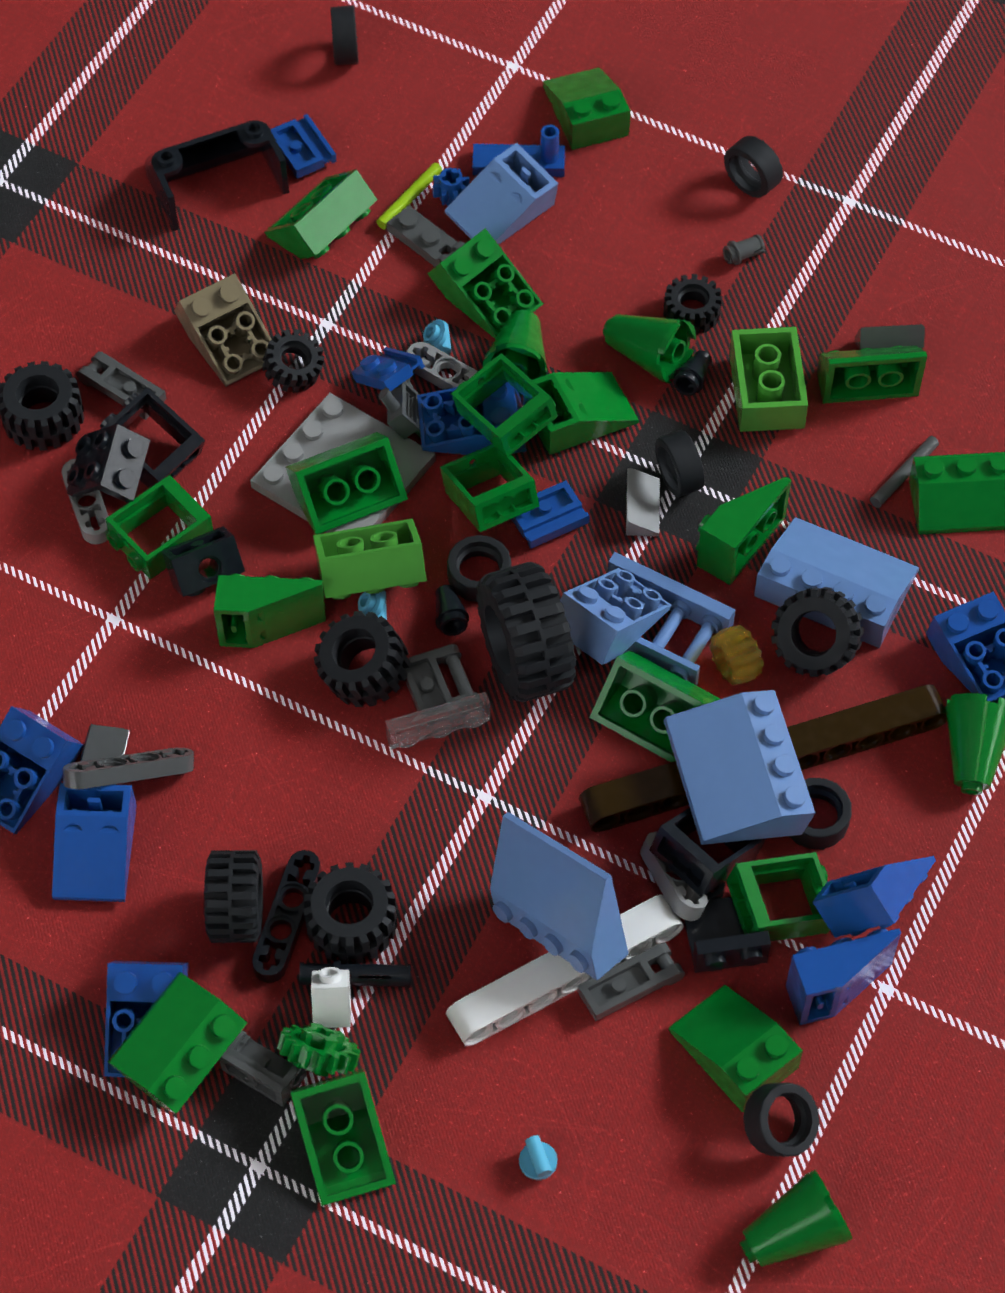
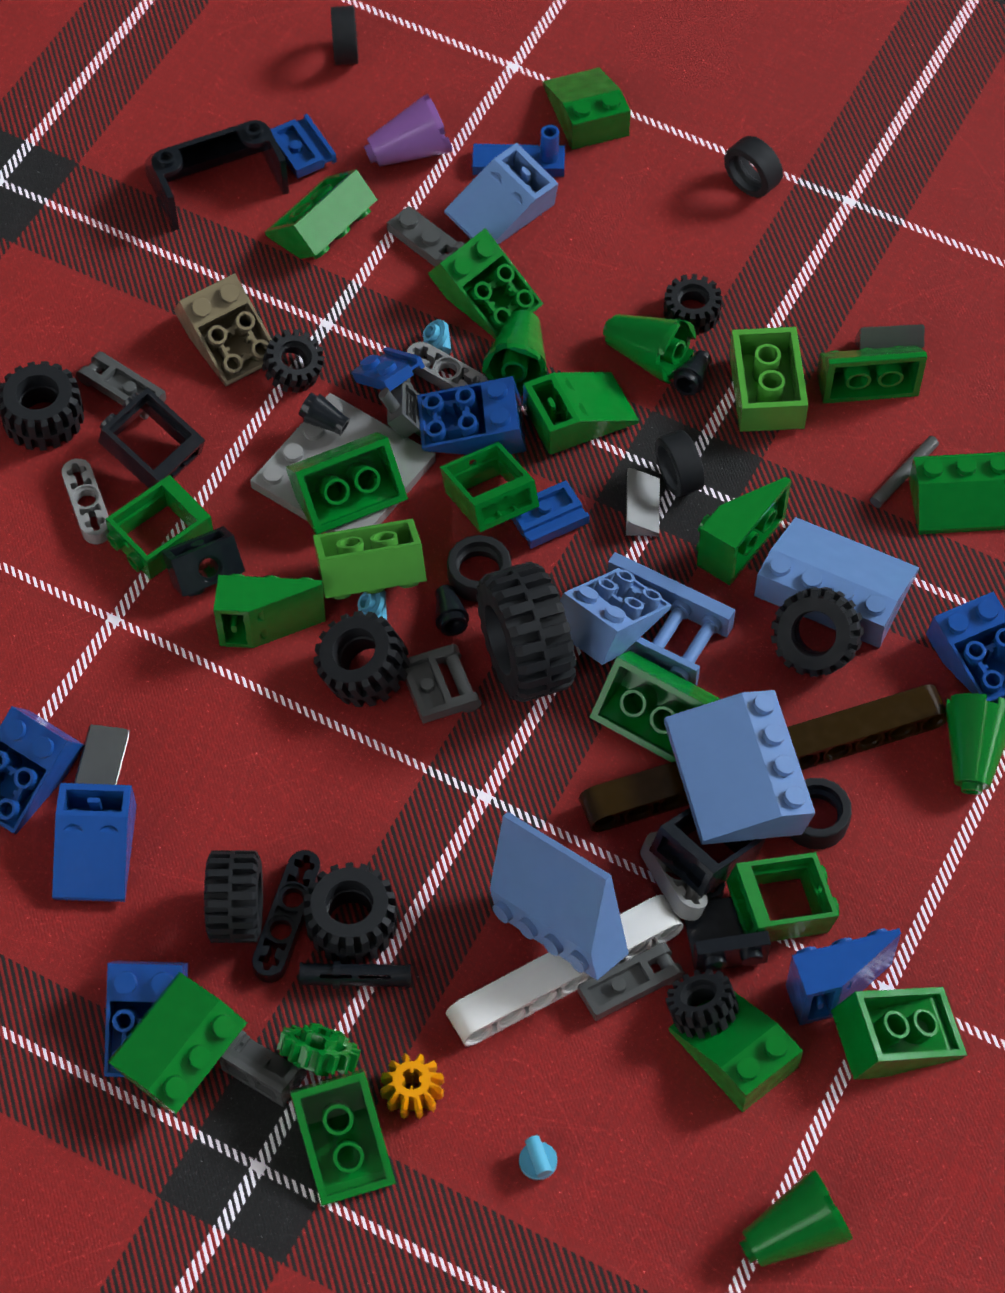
dark grey beam [63,748,194,789] -> none
black bracket [67,424,150,503] -> none
white brick [311,967,351,1028] -> none
lime bar [376,162,443,229] -> none
clear plate [385,692,490,750] -> none
blue gear [432,168,470,206] -> none
green window [451,353,558,457] -> none
clear yellow gear [709,625,764,686] -> none
dark grey pin [723,234,765,265] -> none
black tyre [743,1083,819,1157] -> none
blue slope [813,856,936,938] -> none
none -> black cone [299,393,350,436]
none -> medium lavender cone [364,94,453,167]
none -> light orange gear [380,1053,444,1119]
none -> black tyre [666,969,739,1039]
none -> green slope [831,987,967,1080]

